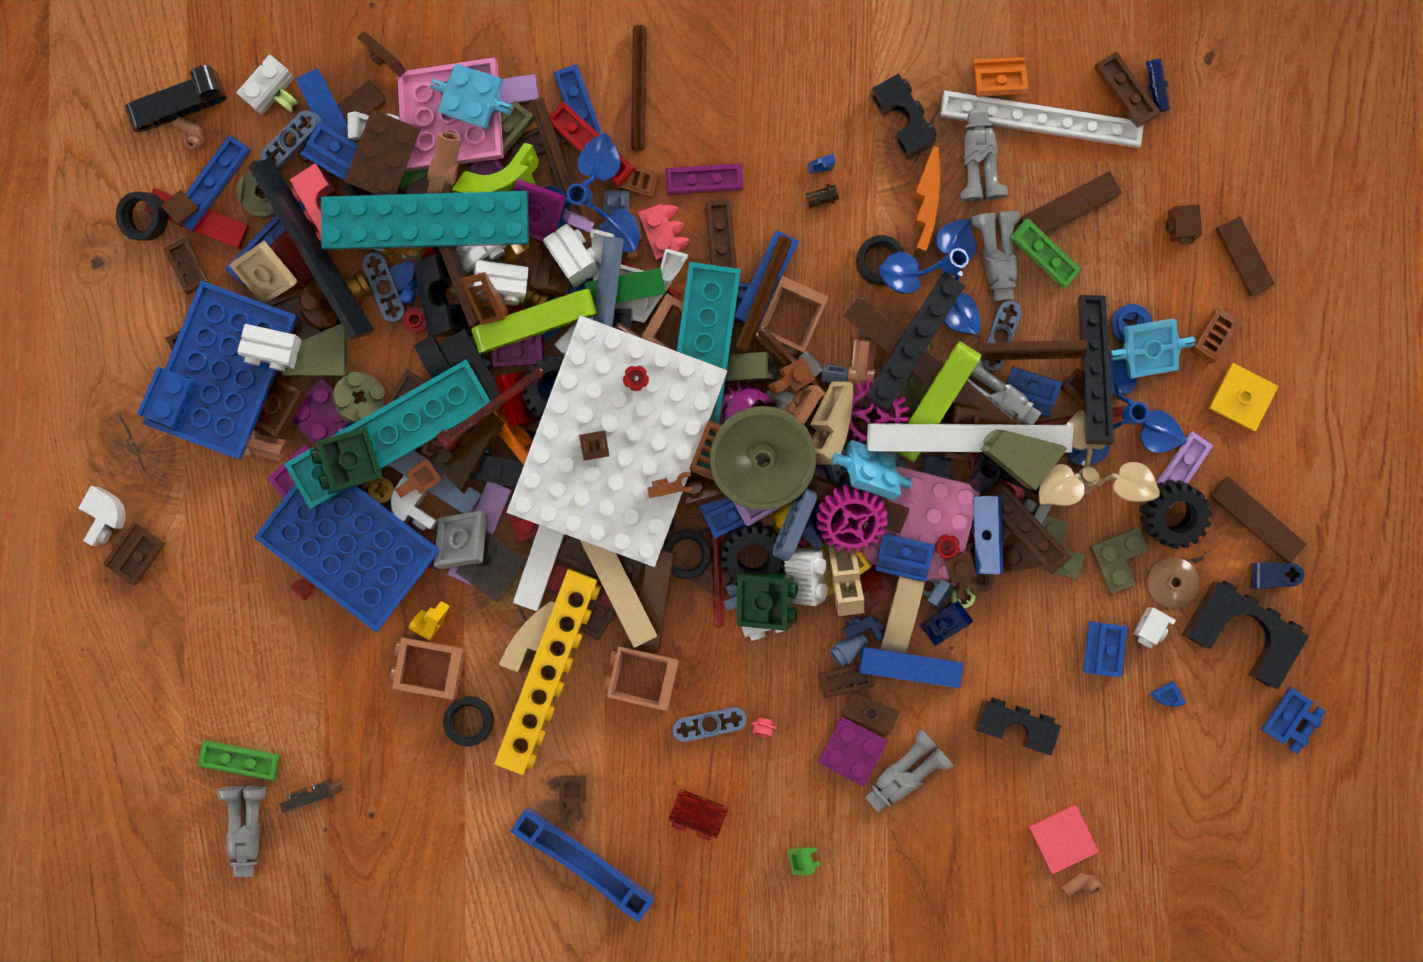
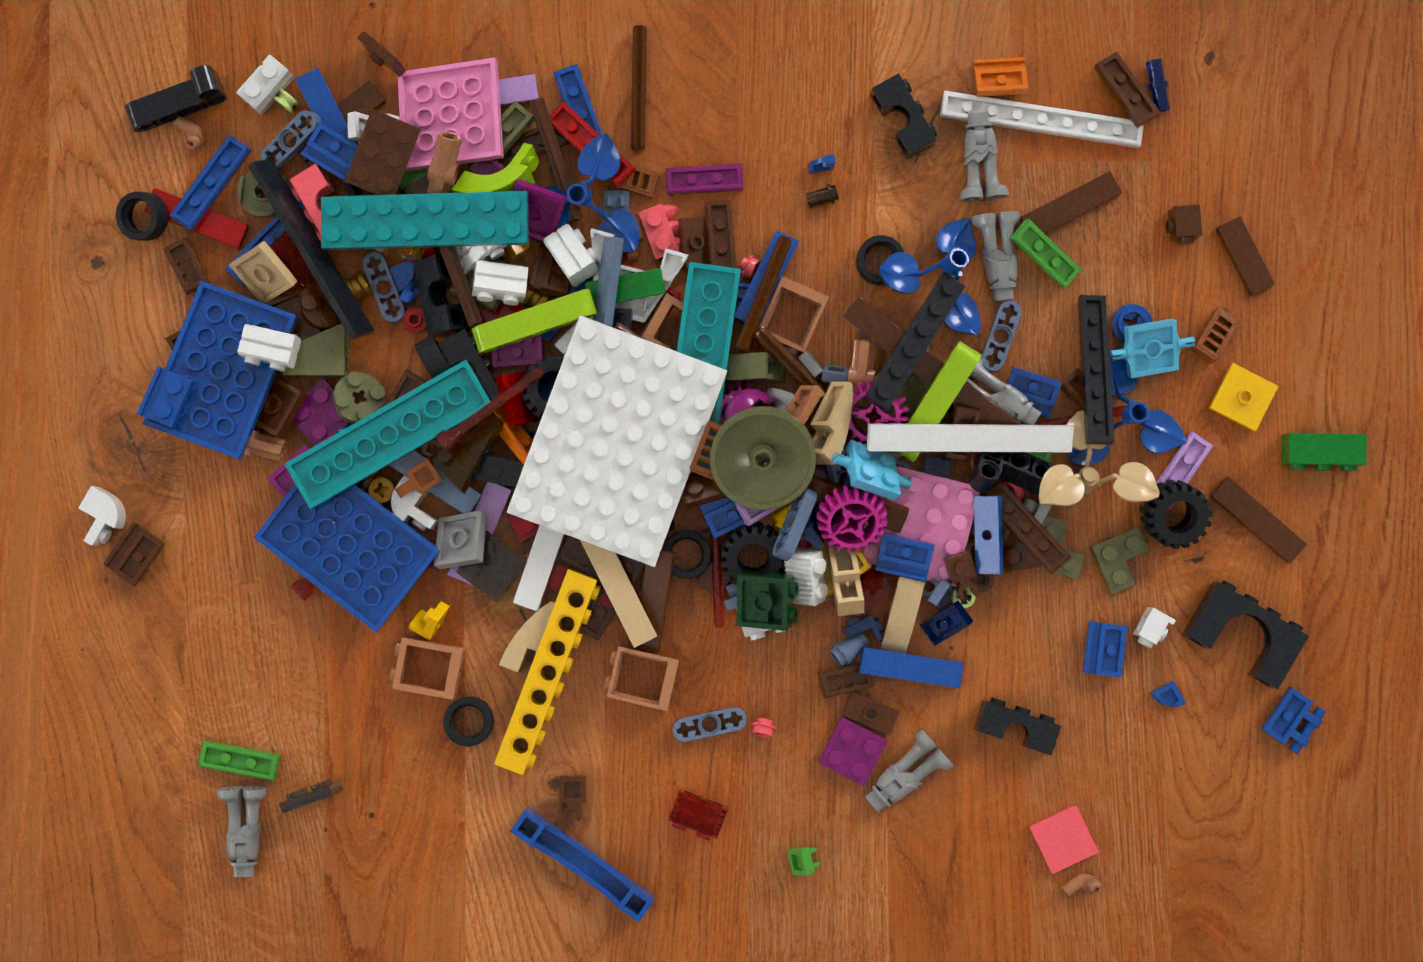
reddish brown tile [161,189,200,227] -> none
dark green plate [310,427,383,495] -> none
medium azure plate [430,63,513,129] -> none
dark orange slope [460,272,508,325] -> none
lavender tile [562,209,594,232] -> none
reddish brown tile [579,430,610,461] -> none
red plate [623,366,649,391] -> none
dark orange plate [647,472,694,498] -> none
dark orange plate [768,357,816,395] -> none
orange slope [913,146,940,256] -> none
red plate [934,534,960,559] -> none
olive slope [980,429,1067,490] -> none
reddish brown tile [981,340,1087,361] -> none
medium nougat dish [1147,557,1199,608] -> none
dark blue piece [1251,562,1304,589] -> none
none -> reddish brown plate [678,218,709,270]
none -> coral plate [739,255,761,279]
none -> green brick [1281,433,1367,471]

